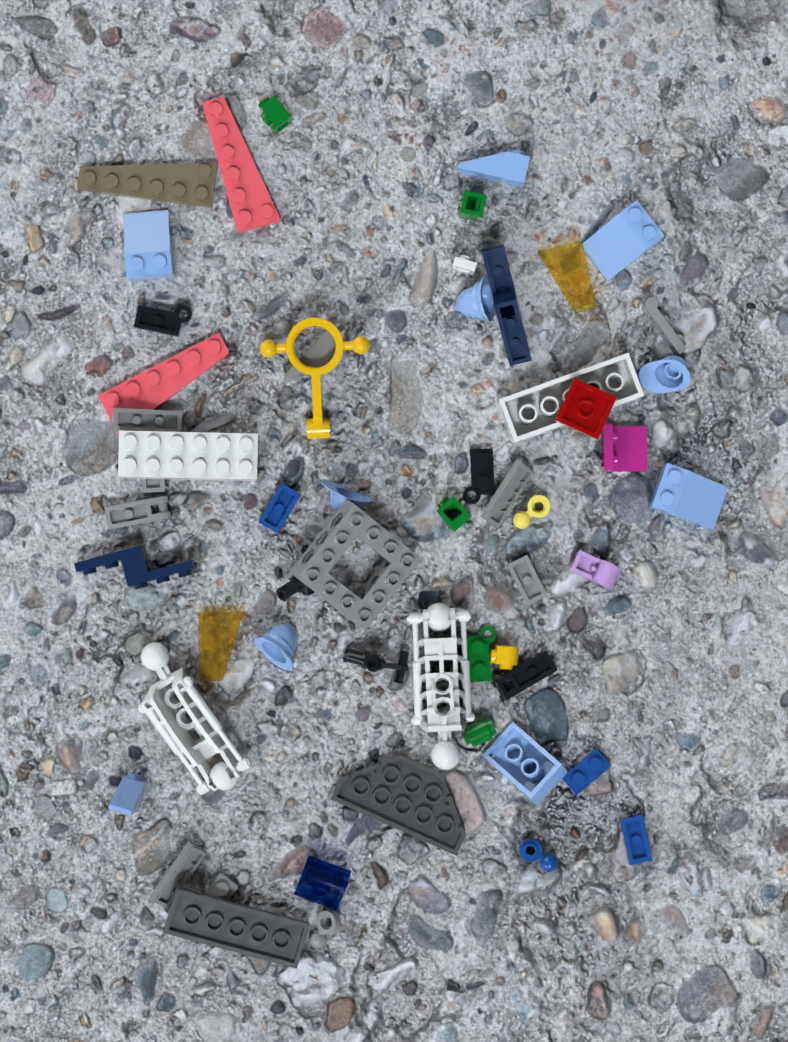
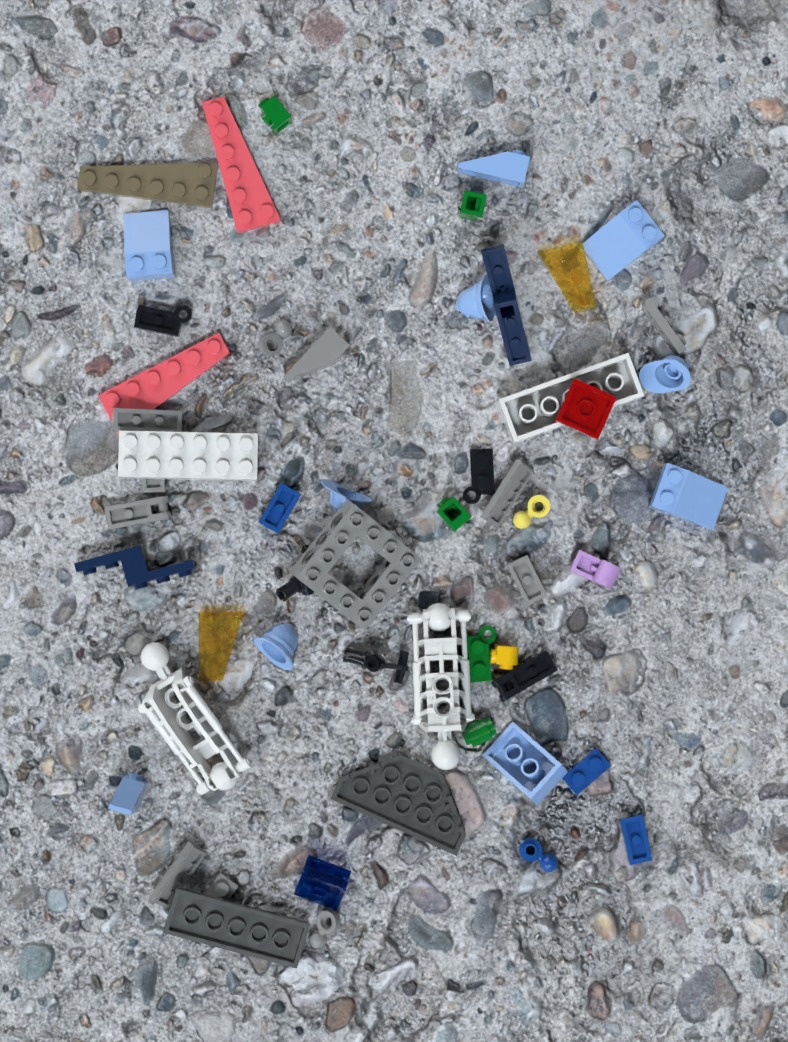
yellow piece [260,318,370,439] -> none
white plate [452,255,477,276] -> none
dark pink bracket [601,424,648,472] -> none

